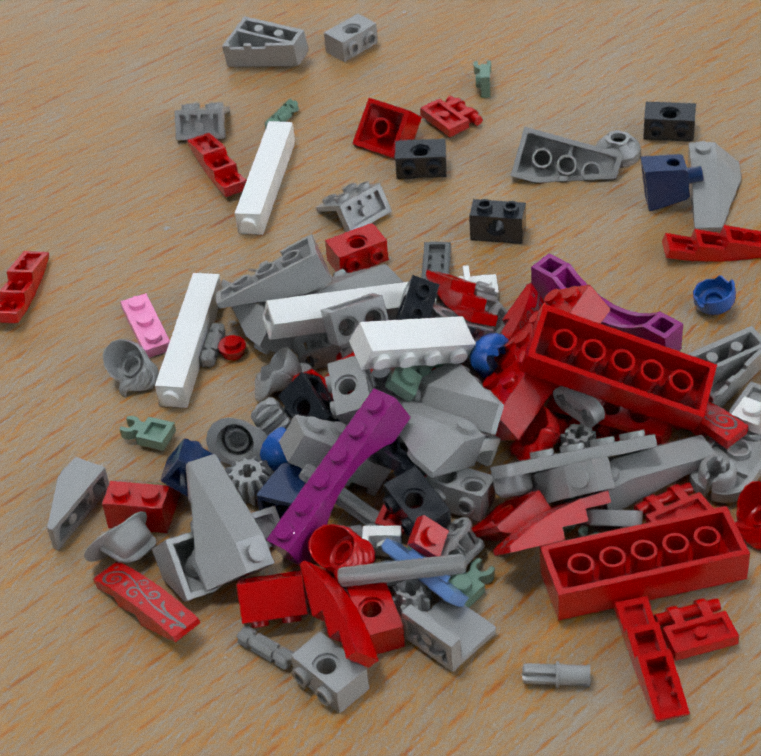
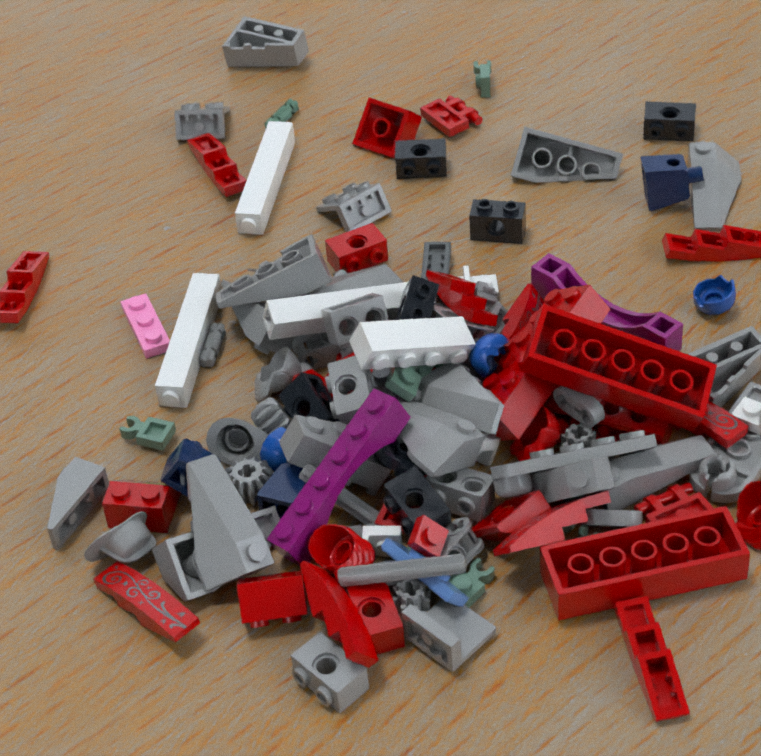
light grey hair [102,339,159,396] -> none
red plate [218,335,246,361] -> none
light grey axle [236,626,294,670] -> none
light grey brick [324,14,378,62] -> none
light grey axle [522,661,590,688] -> none
light grey piece [596,130,641,168] -> none
red plate [654,598,739,661] -> none

